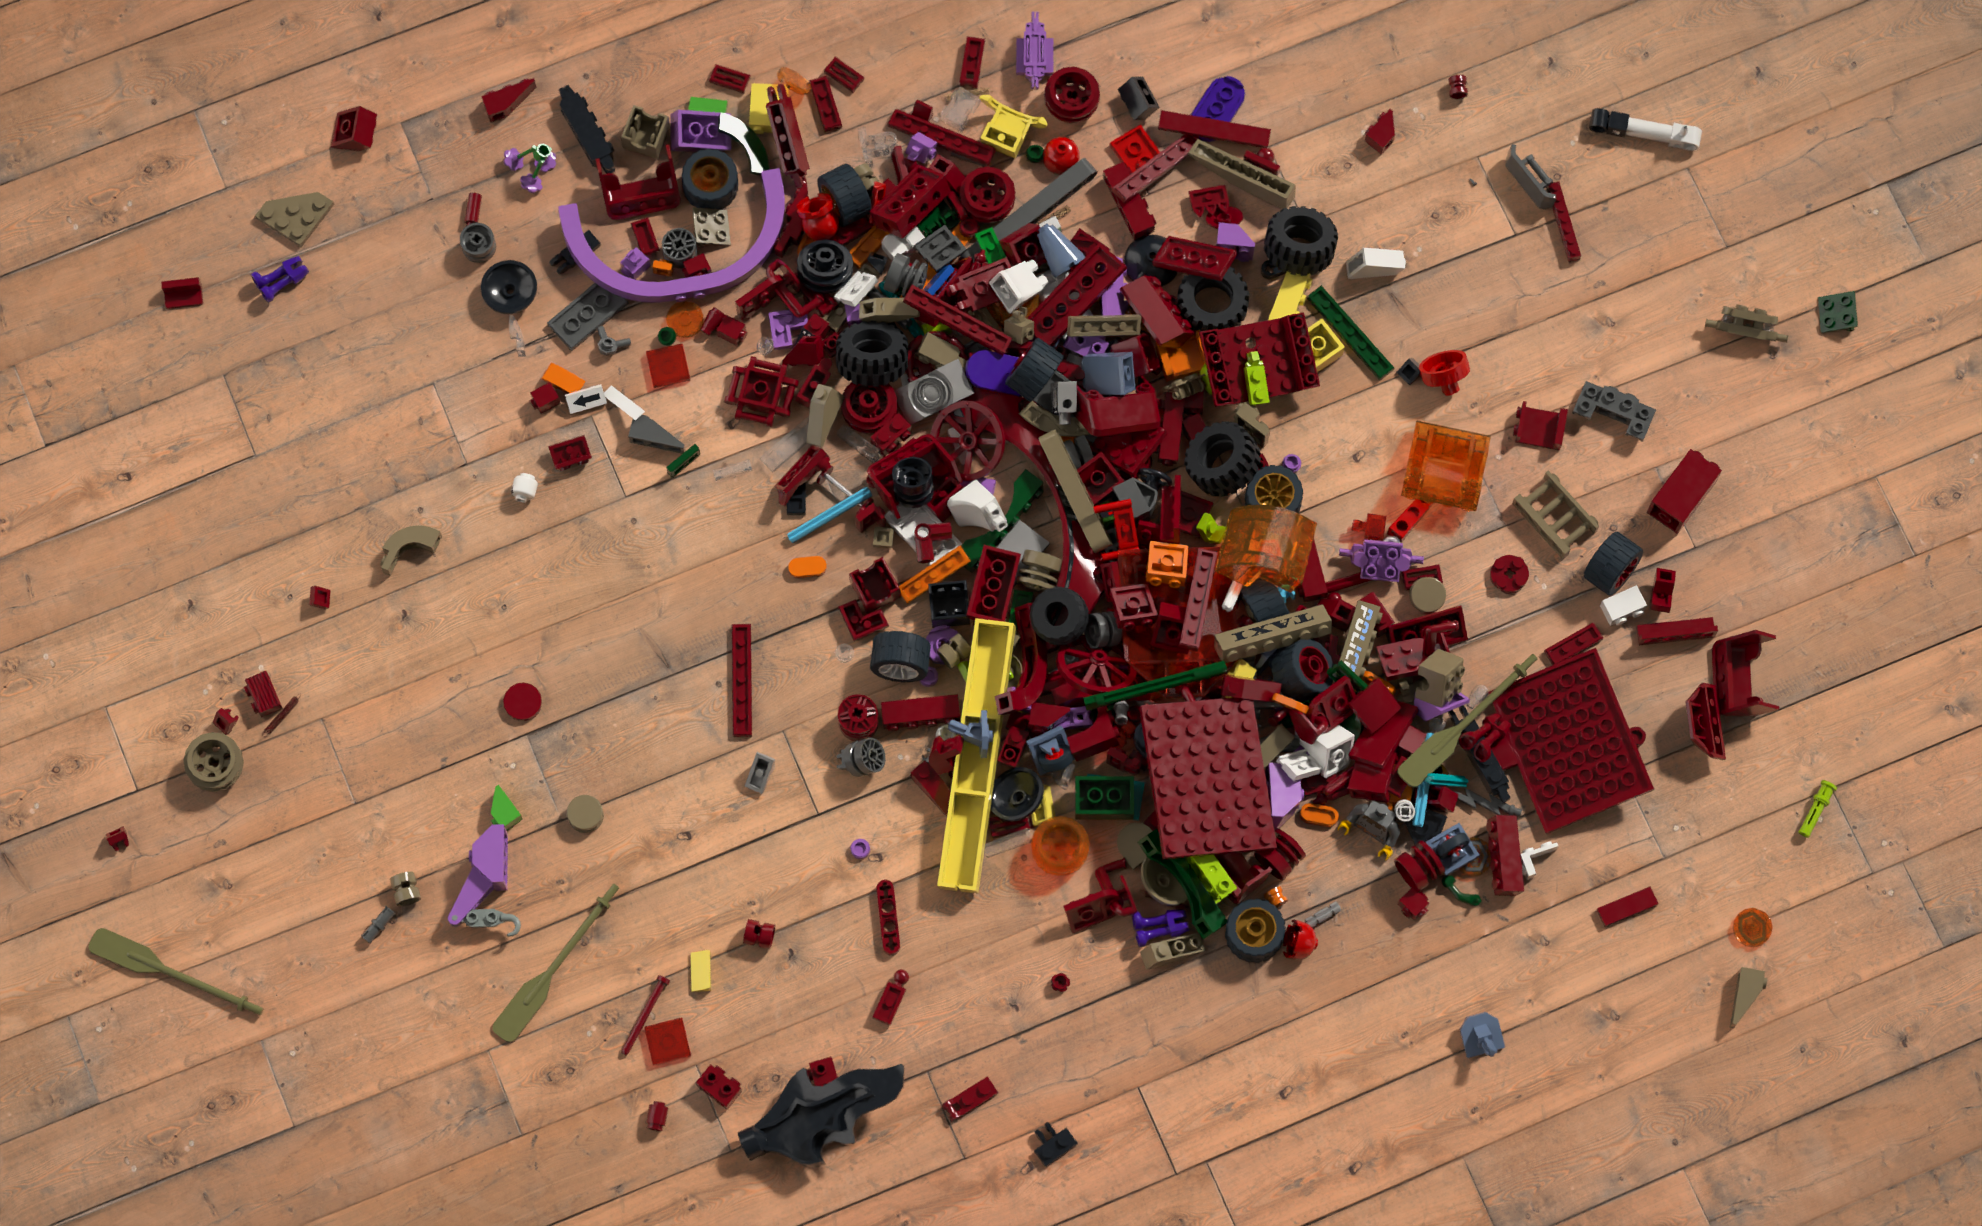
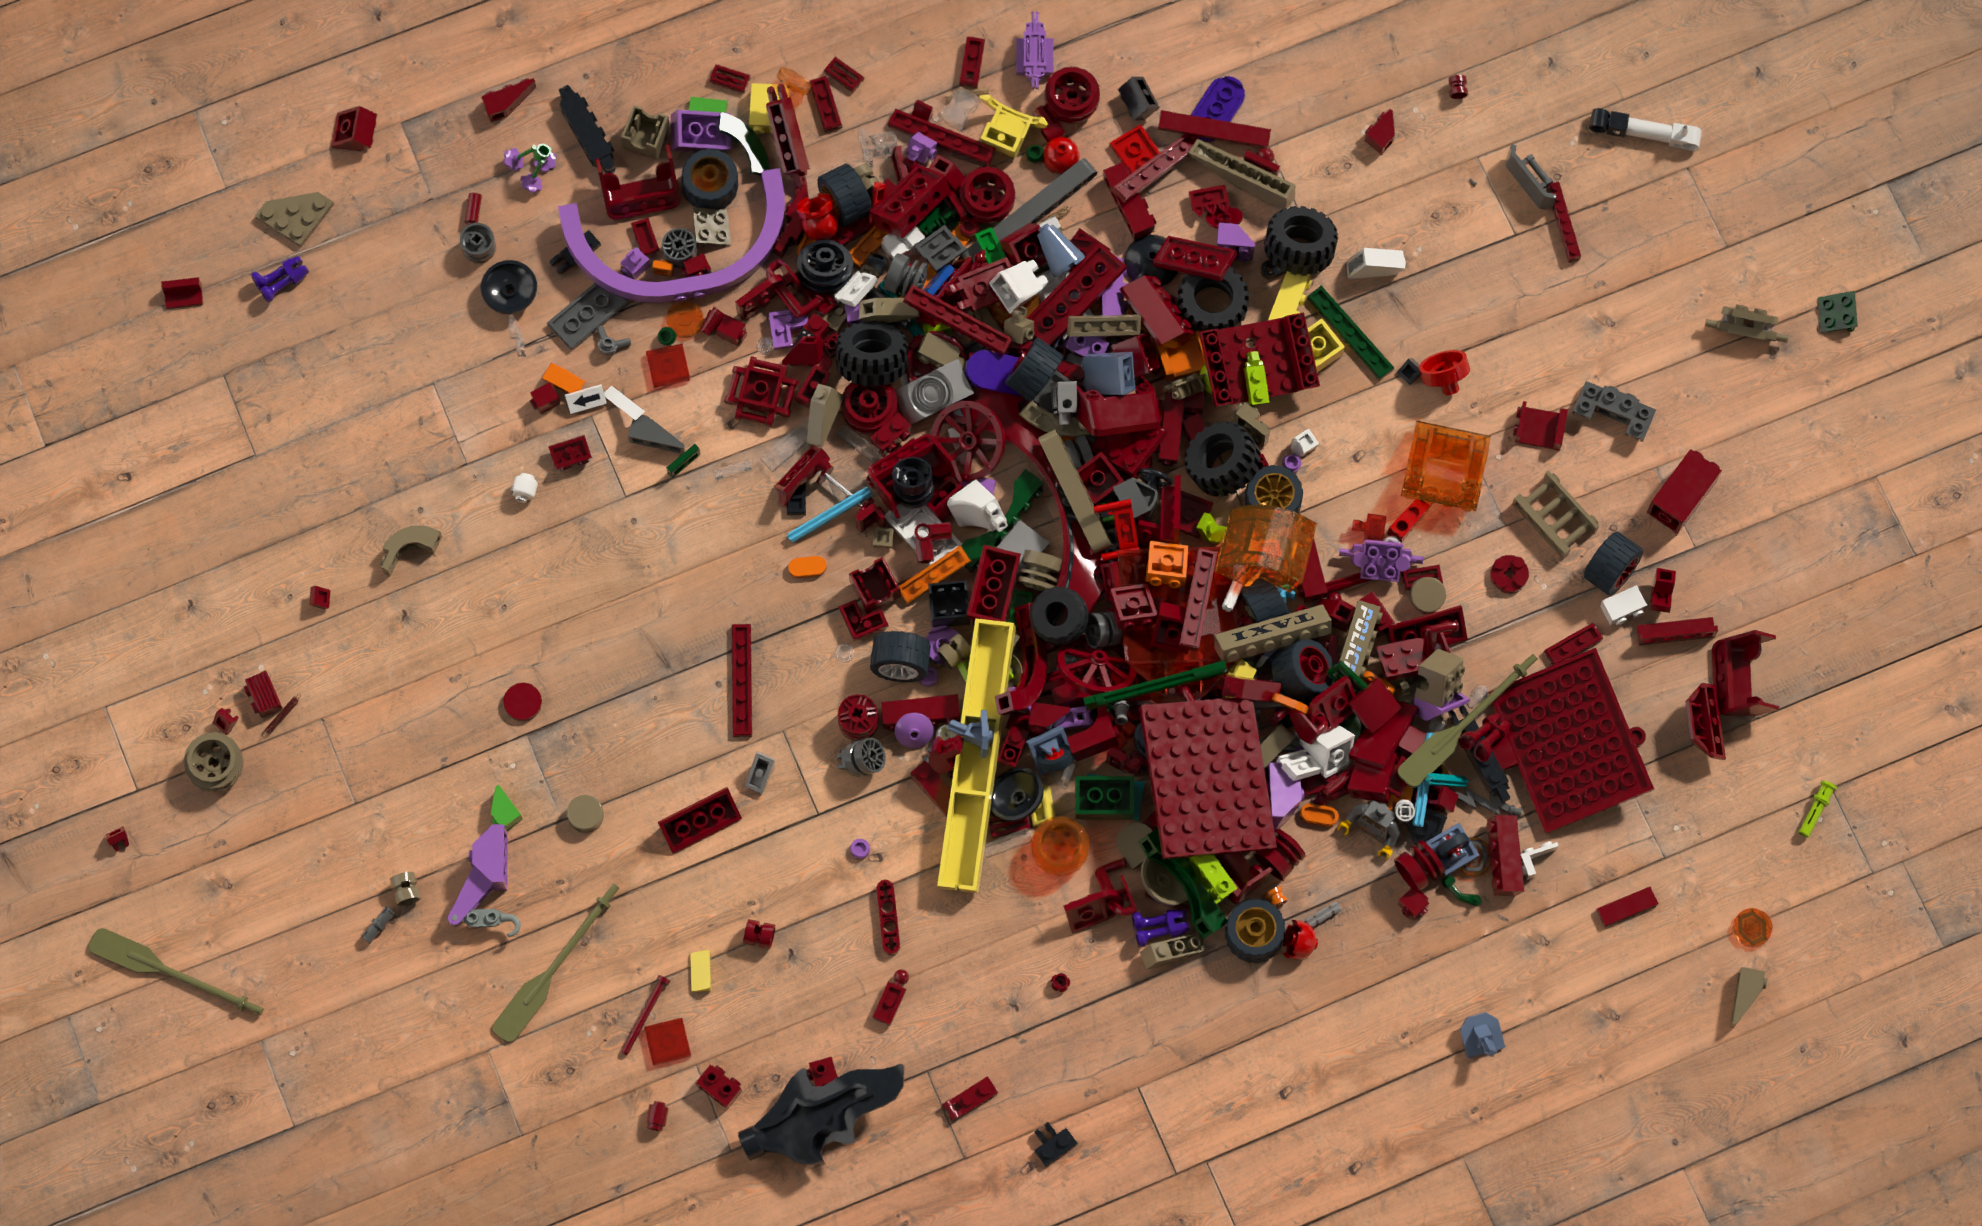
none -> dark red slope [658,787,742,854]
none -> medium lavender dish [895,713,933,748]
none -> dark red piece [1032,105,1065,143]
none -> white plate [1290,429,1319,457]

